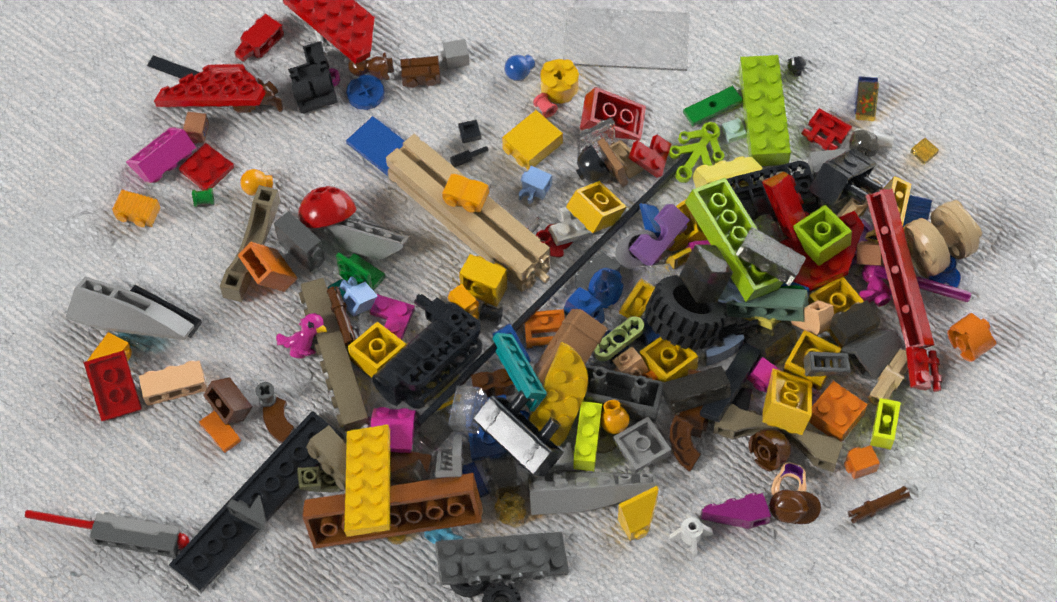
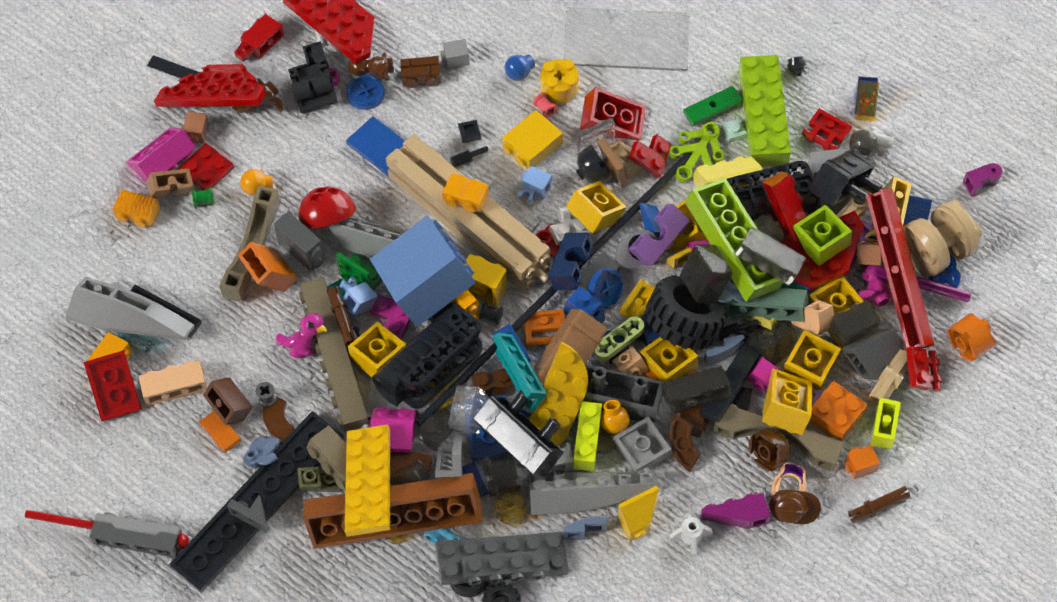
dark grey slope [804,352,851,377] -> none
clear yellow tile [910,138,939,165] -> none
none -> medium nougat brick [146,169,193,199]
none -> sand blue plate [243,436,281,468]
none -> medium blue brick [370,215,476,327]
none -> dark blue arch [548,232,593,290]
none -> sand blue slope [563,516,606,540]
none -> magenta leg [963,163,1003,197]

